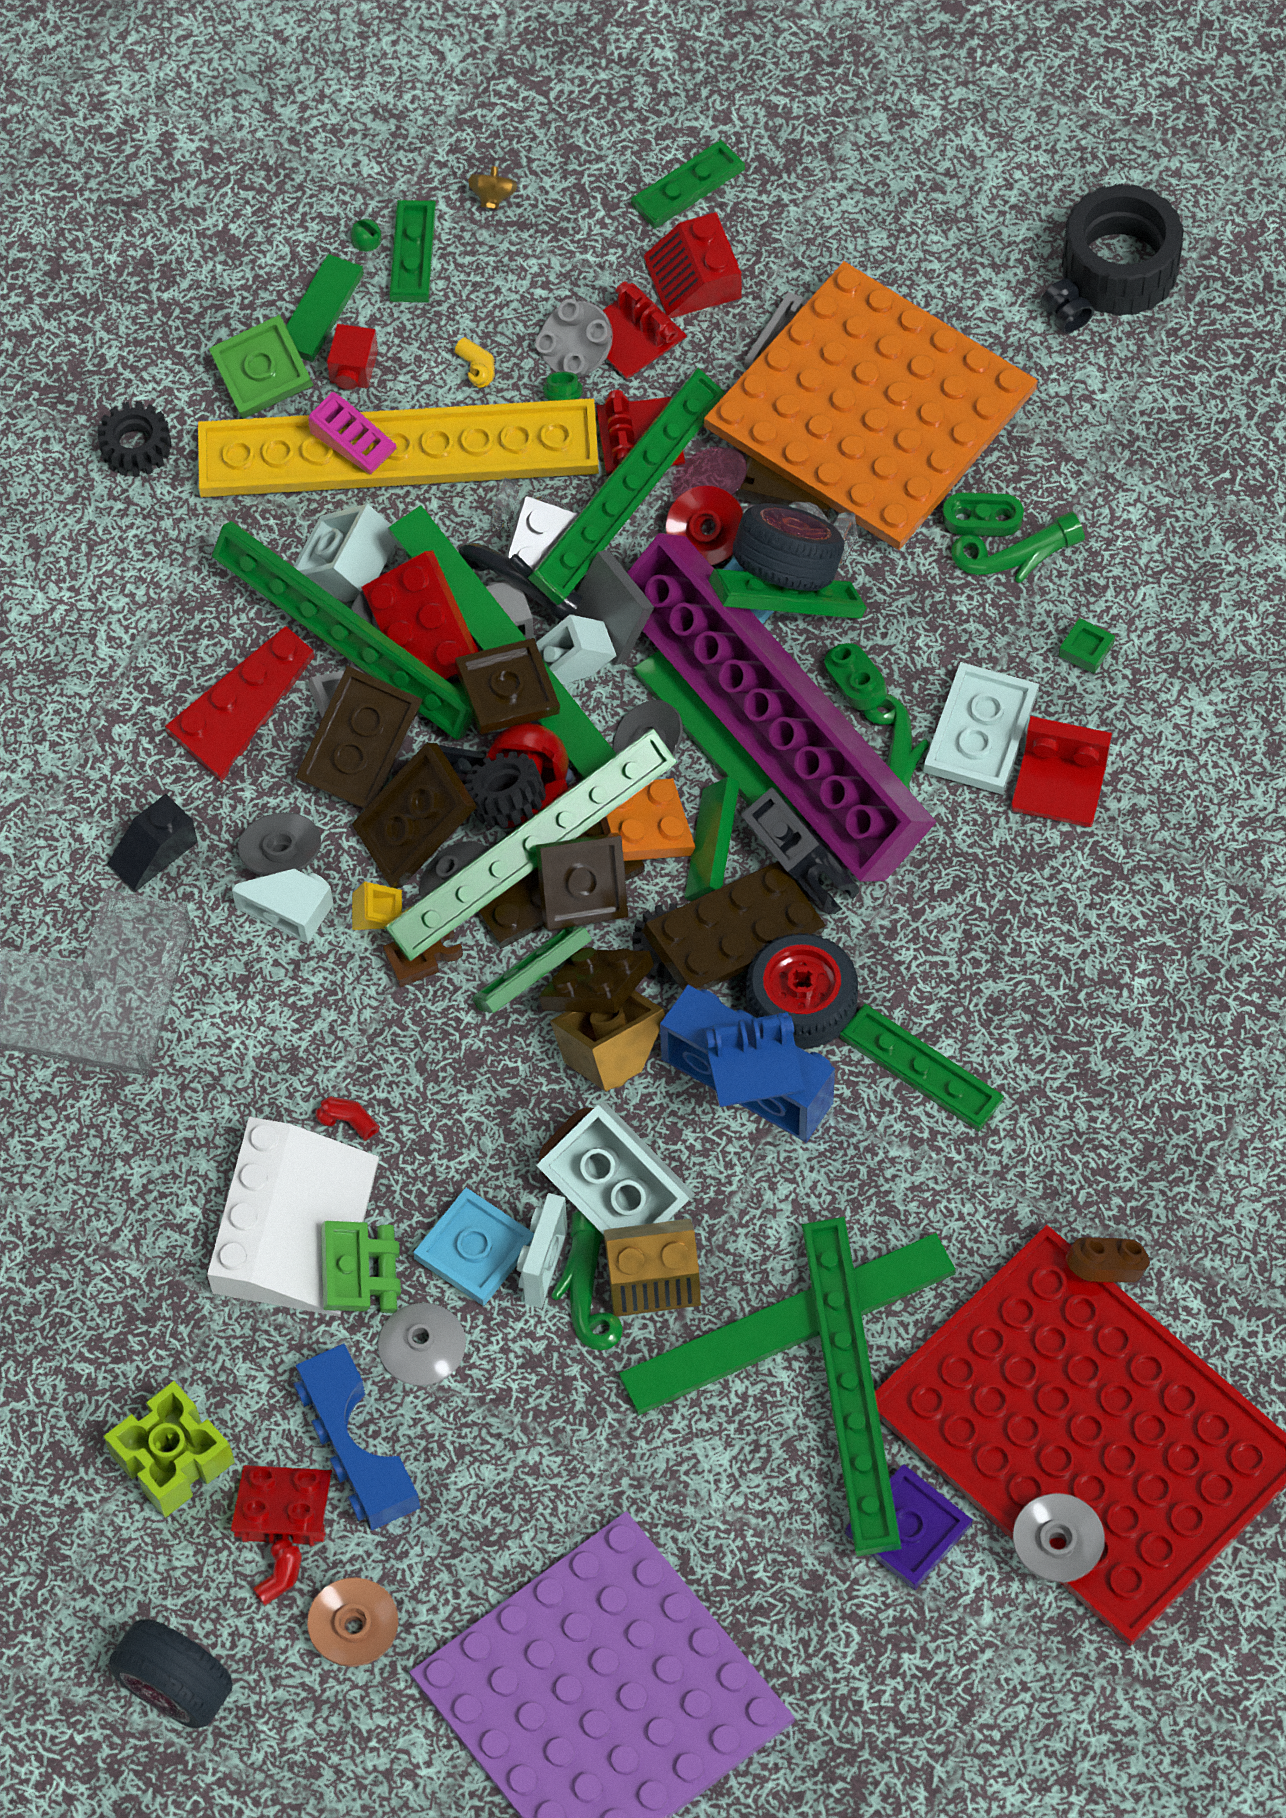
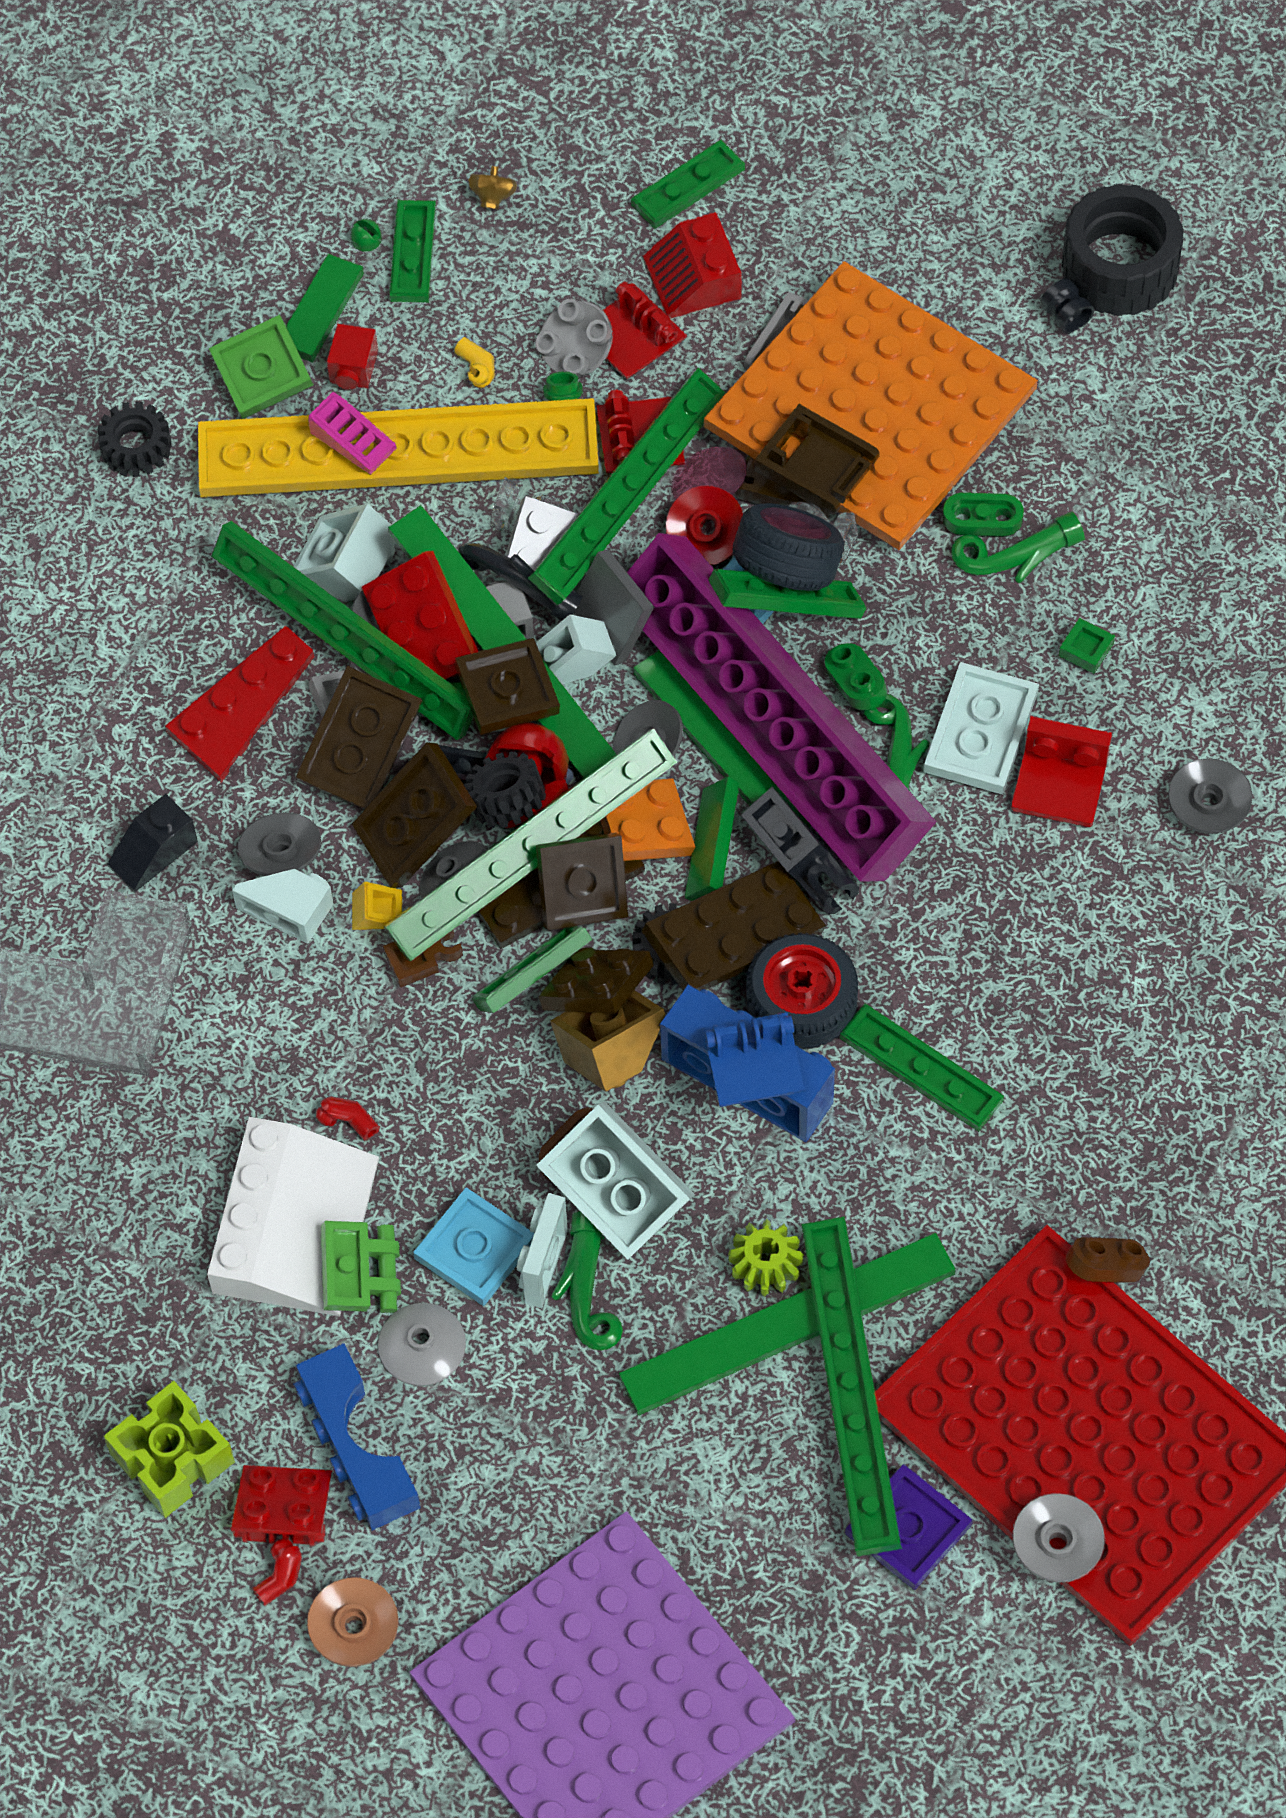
black wheel [109,1619,233,1729] -> none
pearl gold slope [603,1219,701,1317] -> none
none -> lime gear [728,1219,803,1297]
none -> dark brown container [754,404,880,515]
none -> dark grey dish [1168,758,1252,834]

